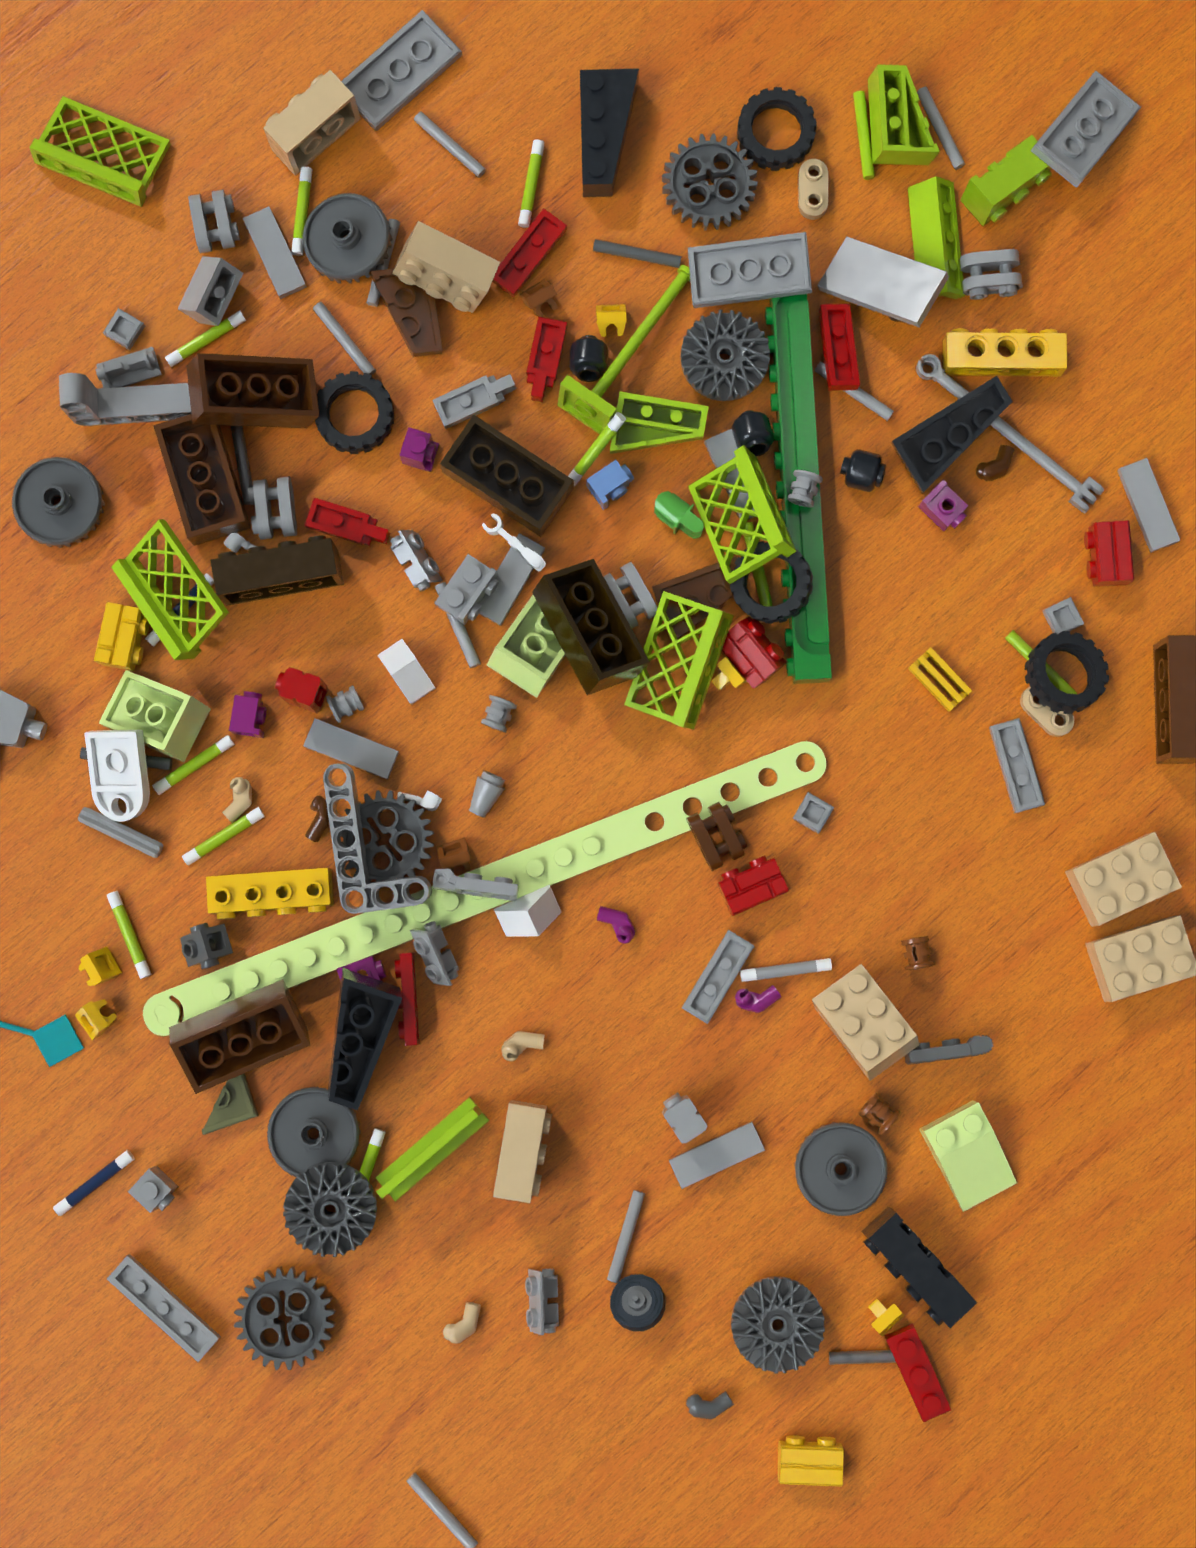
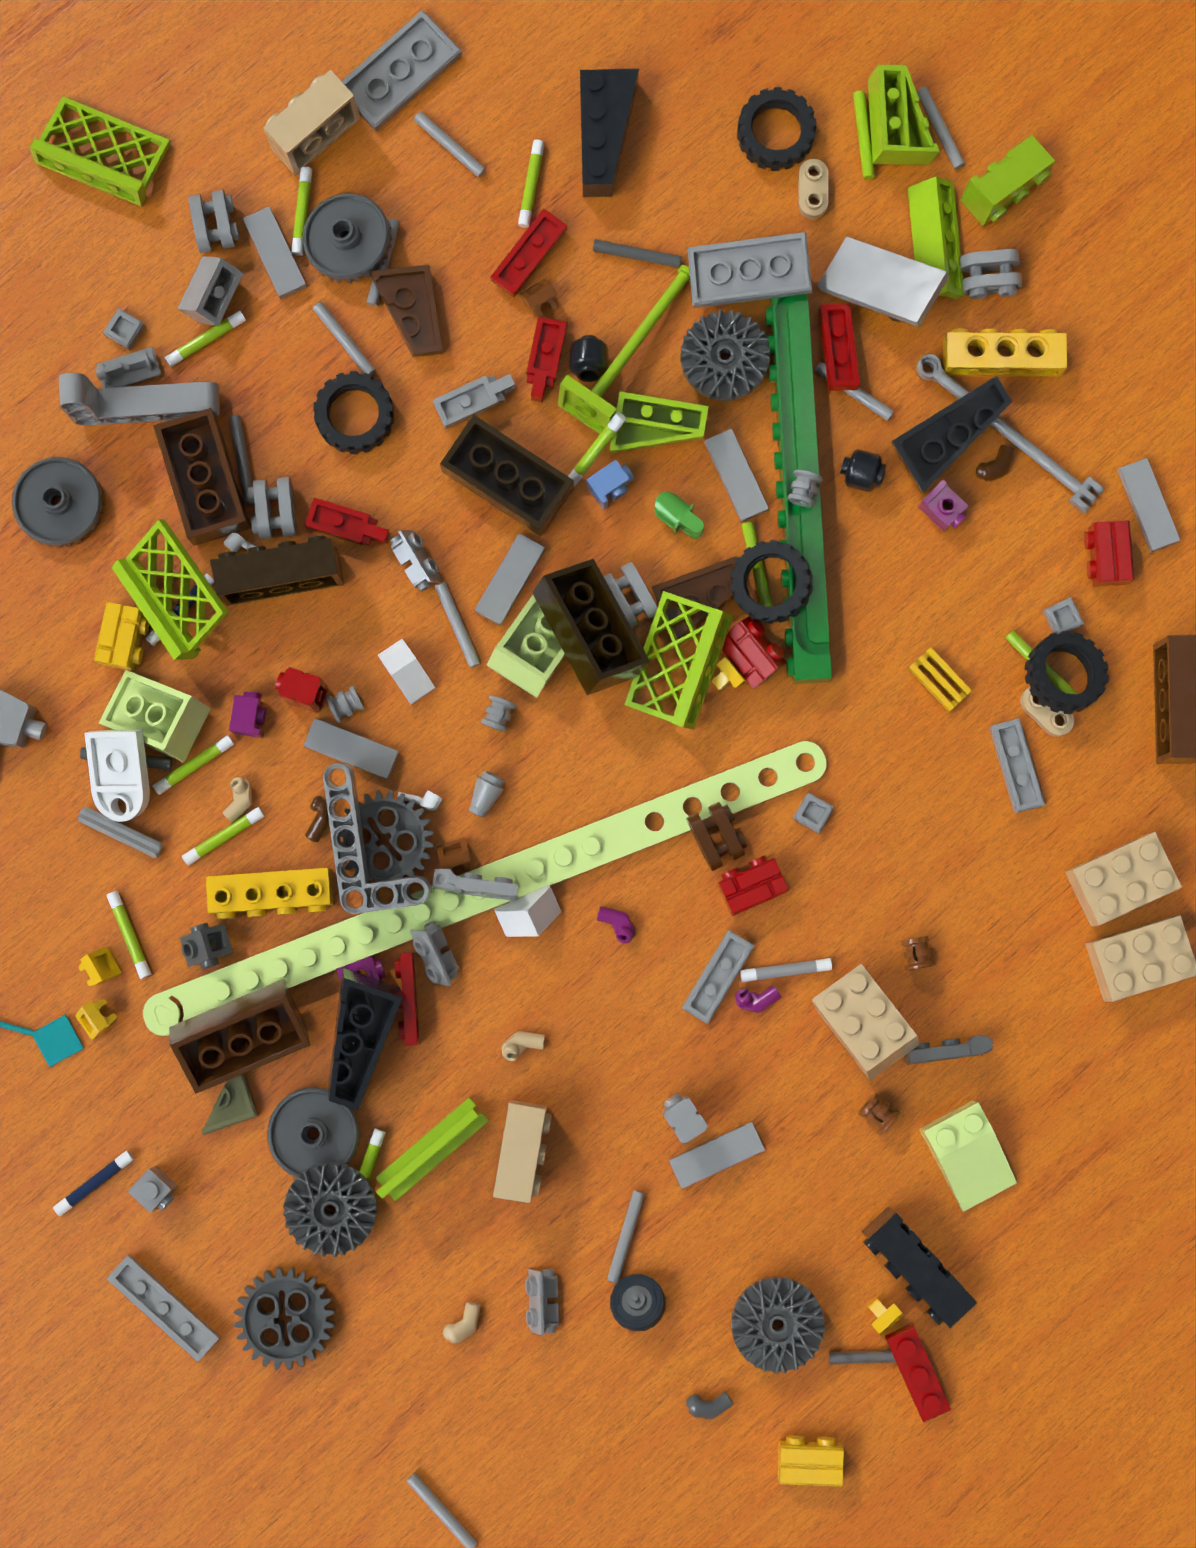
reddish brown brick [186,353,319,428] -> none
tan brick [392,221,500,313] -> none
magenta brick [399,427,440,472] -> none
light grey bracket [434,554,499,625] -> none
white piece [482,513,546,572] -> none
yellow tile [596,304,627,337] -> none
dark grey gear [662,133,758,231] -> none
lime fence [688,445,797,584] -> none
black head [732,410,774,457] -> none
dark grey wheel [794,1122,887,1216] -> none
light grey tile [1031,71,1141,188] -> none

